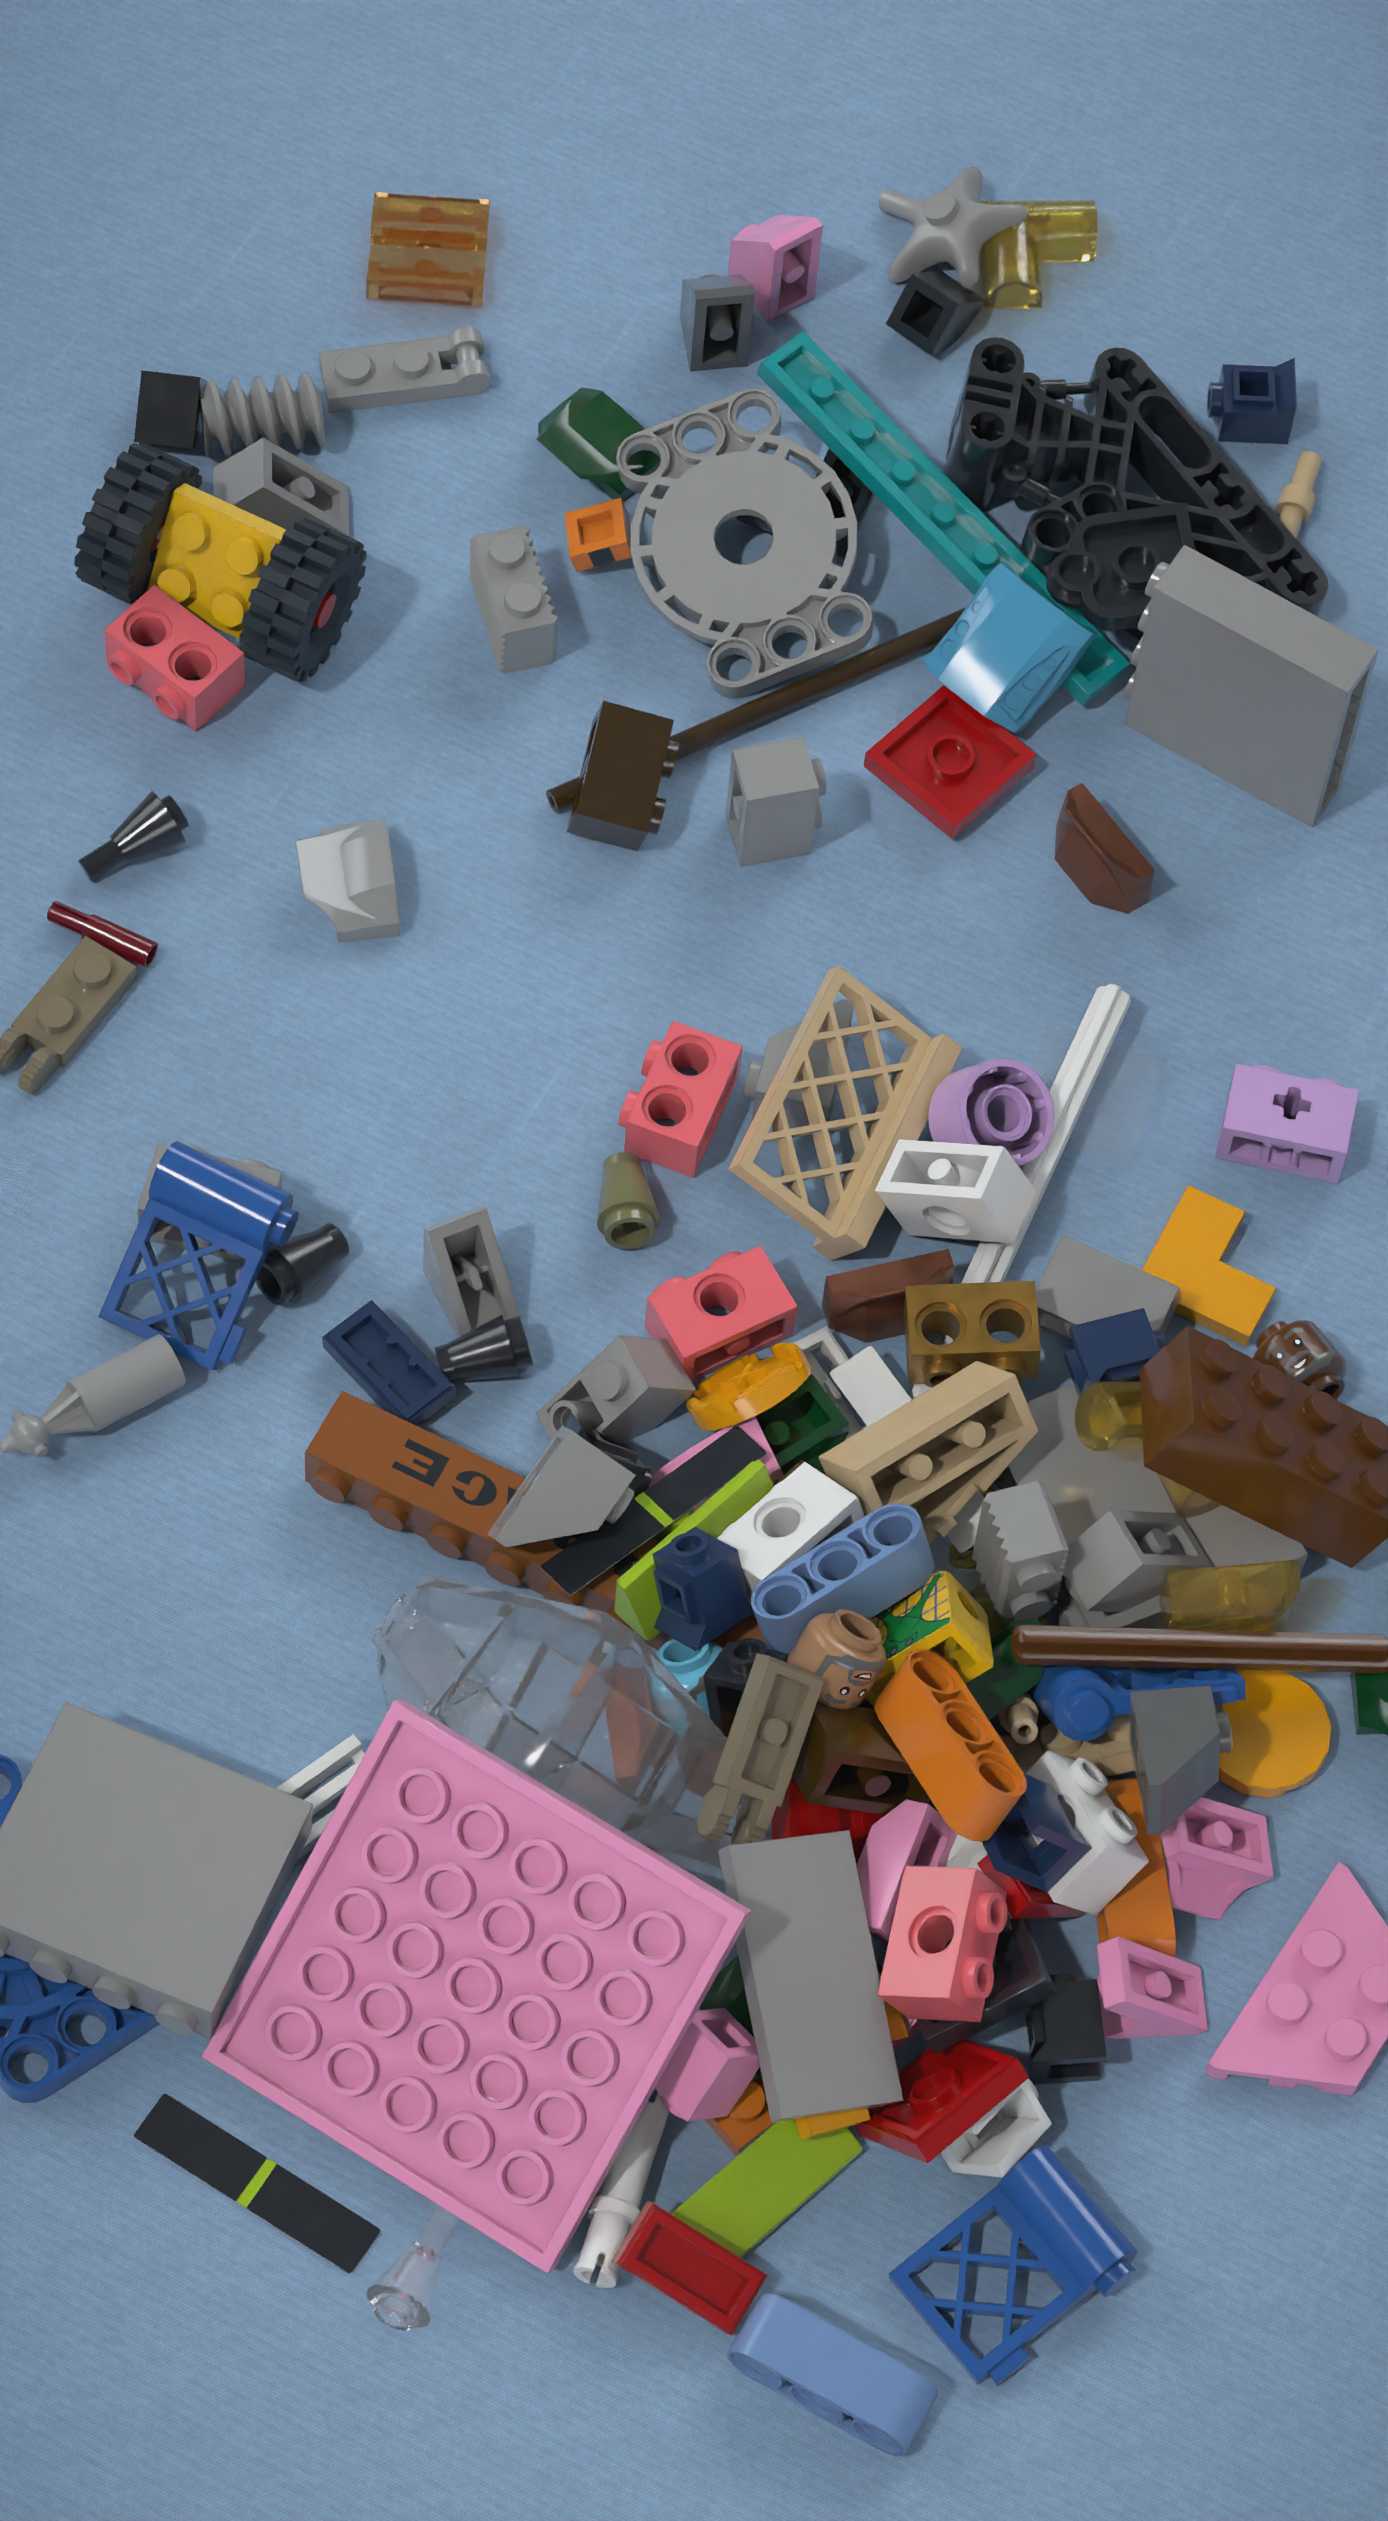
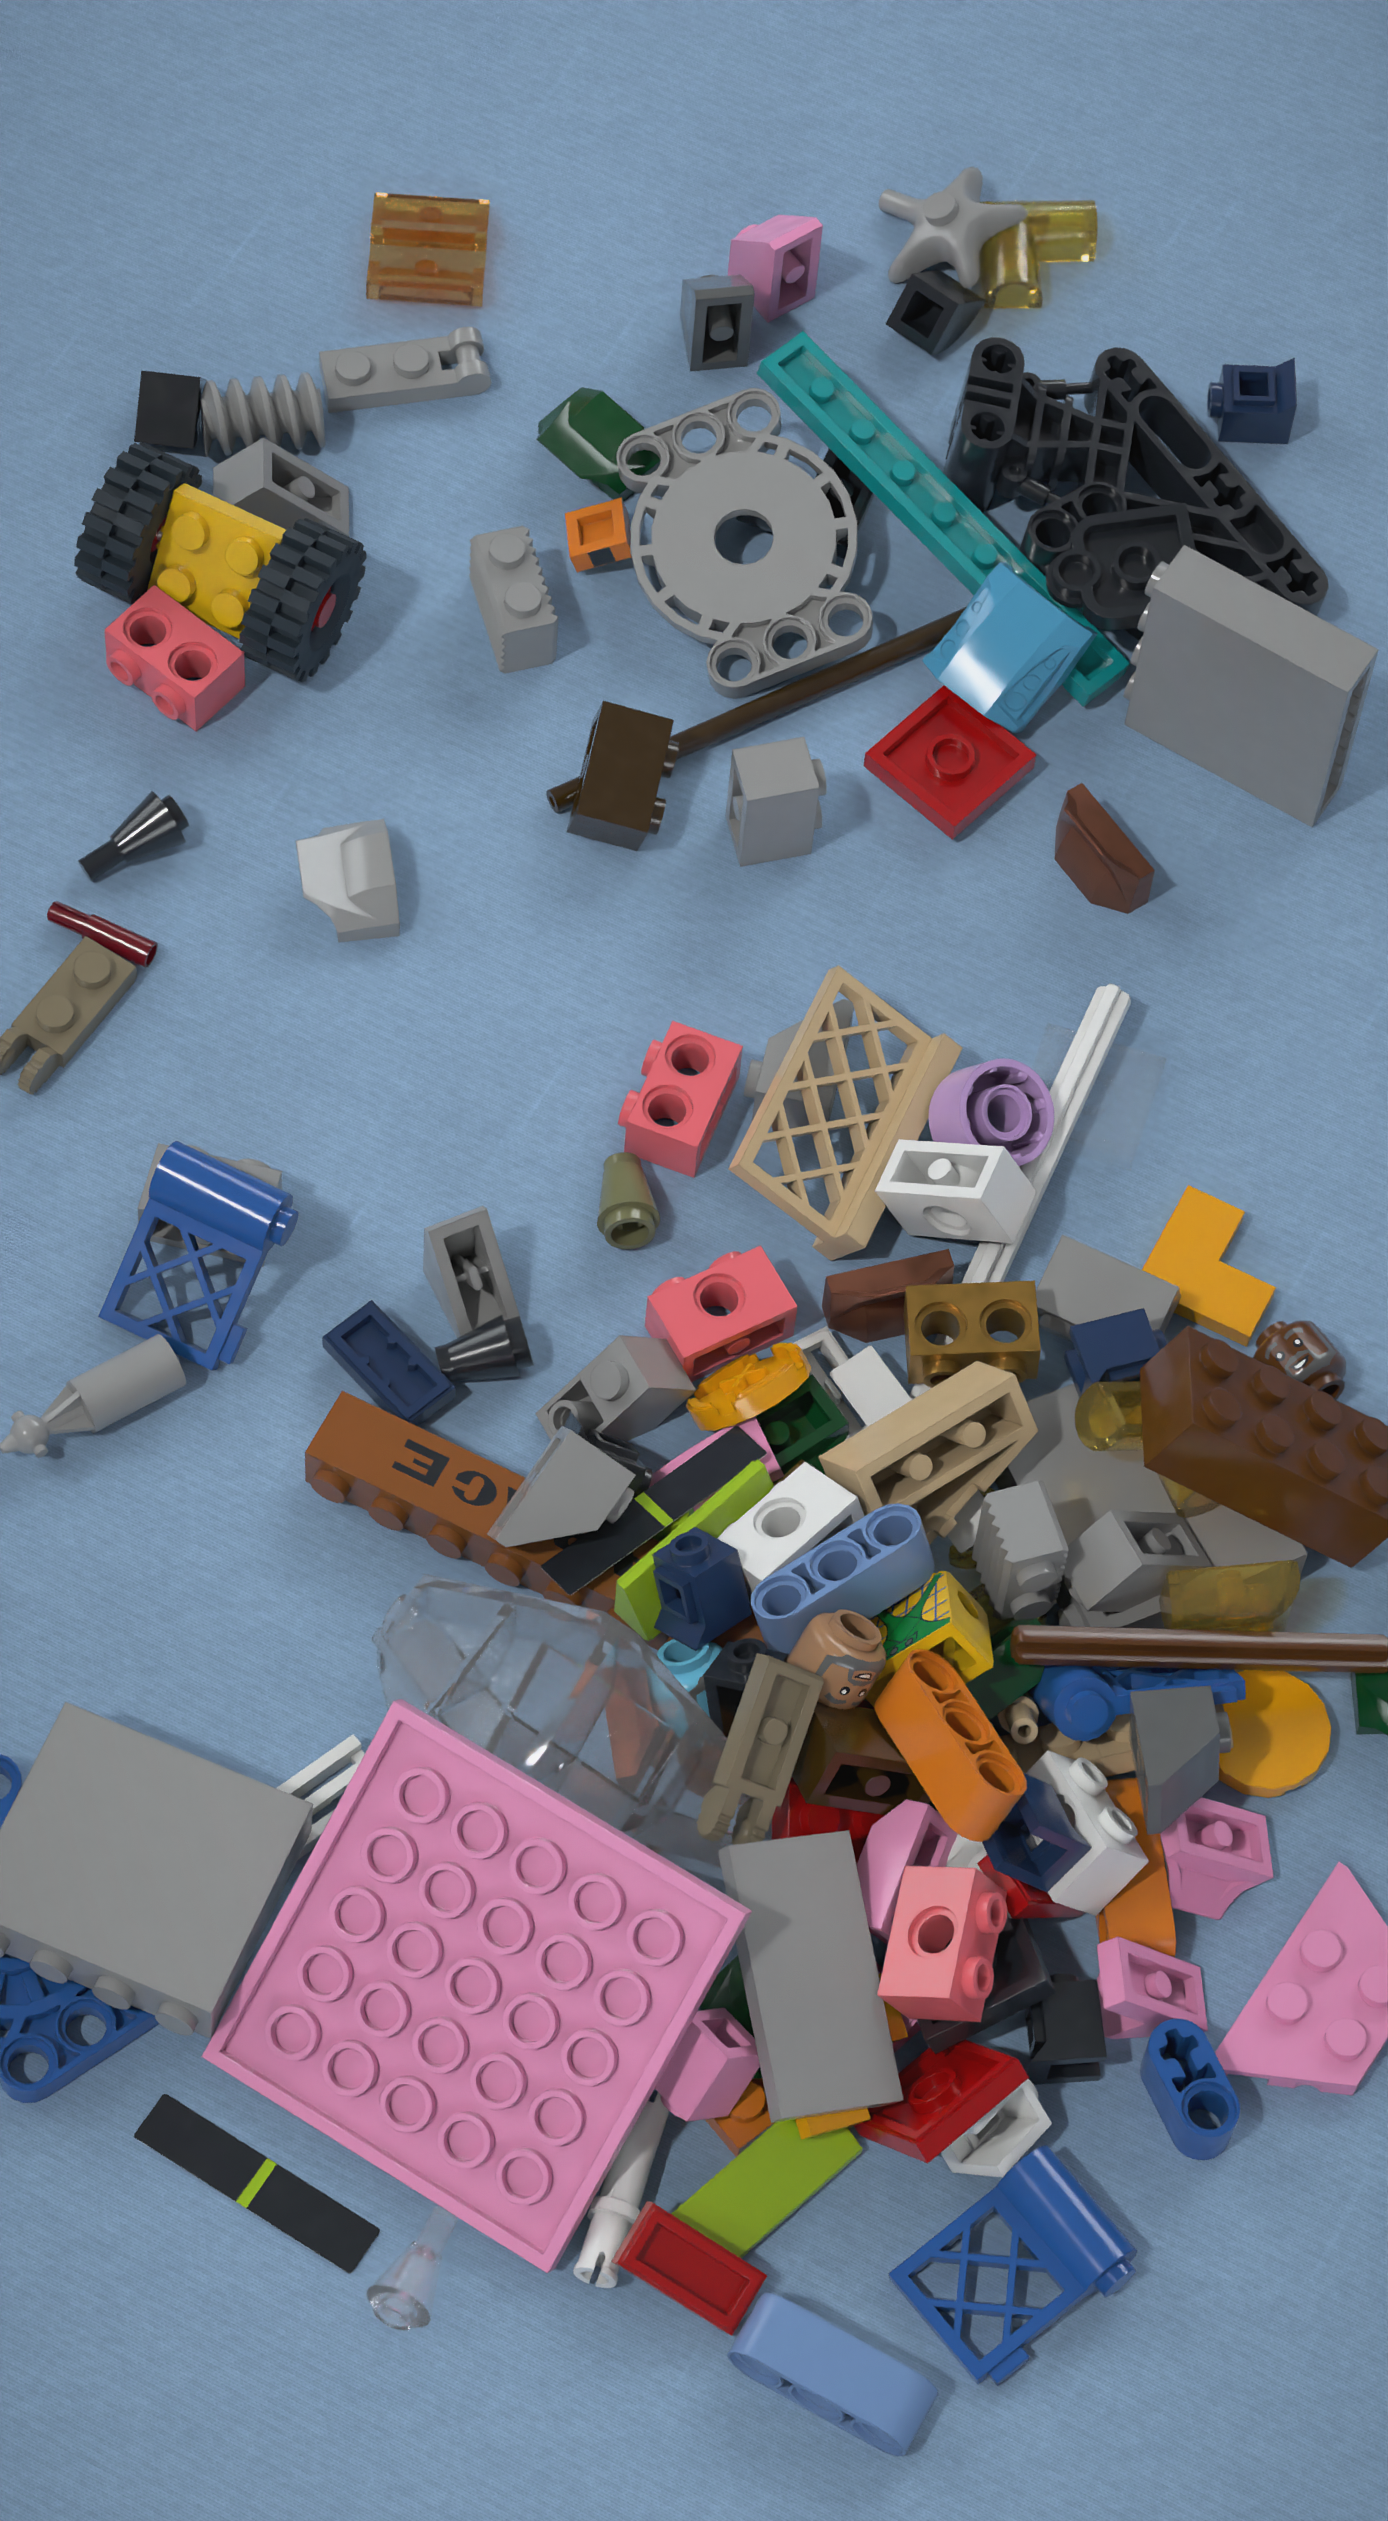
black cone [255,1223,349,1305] -> none
lavender brick [1215,1064,1359,1184] -> none
tan bar [1275,451,1322,539] -> none
none -> blue beam [1140,2019,1240,2160]

